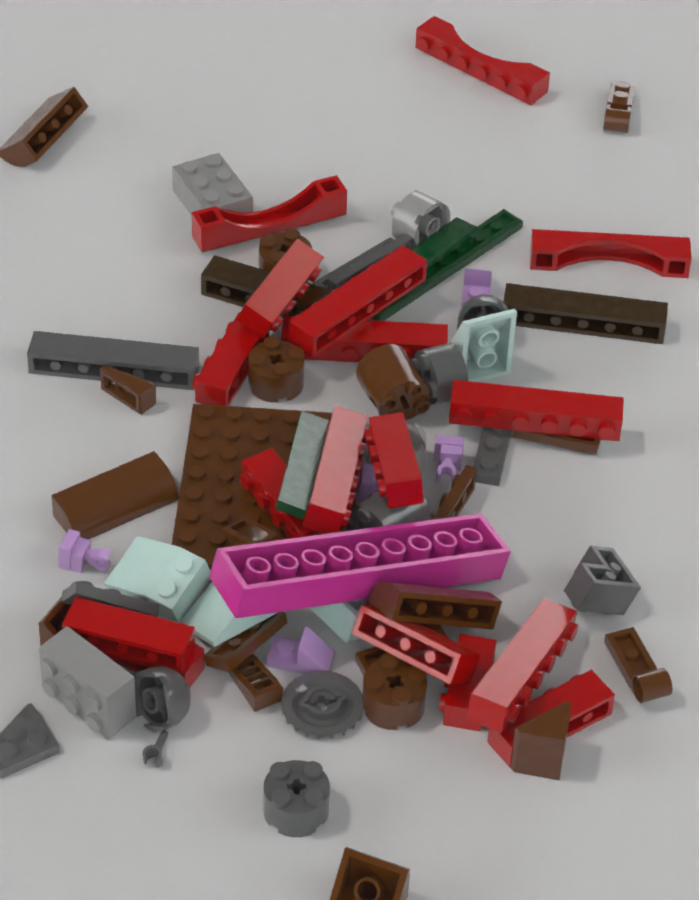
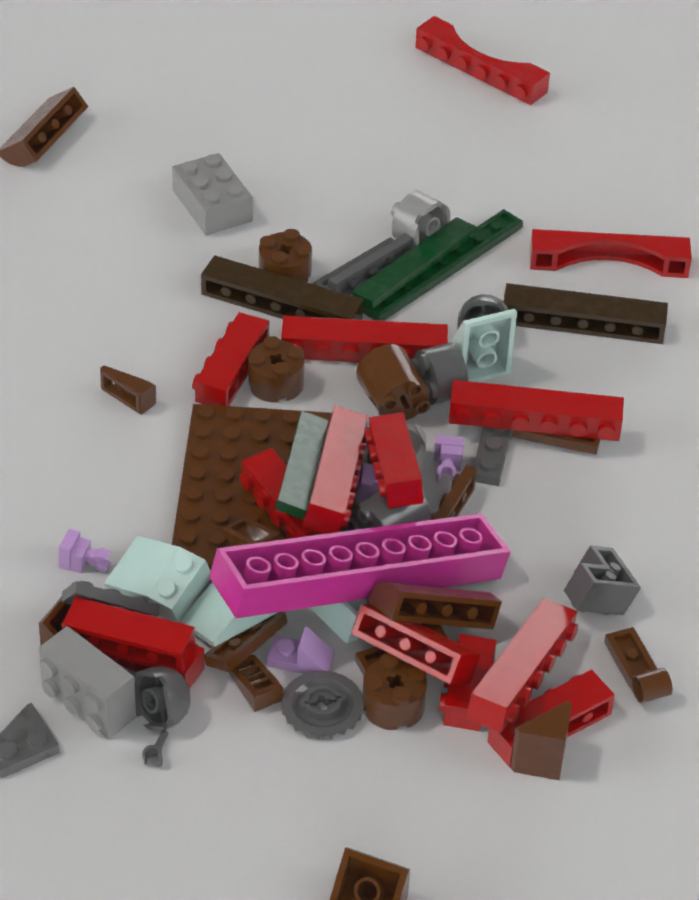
dark grey brick [27,331,199,390] -> none
reddish brown brick [51,451,179,540] -> none
red arch [191,175,347,252] -> none
red brick [237,239,324,338] -> none
dark grey brick [263,760,330,837] -> none
red brick [289,245,427,358] -> none
lavender slope [461,268,492,308] -> none
reddish brown plate [603,81,635,133] -> none

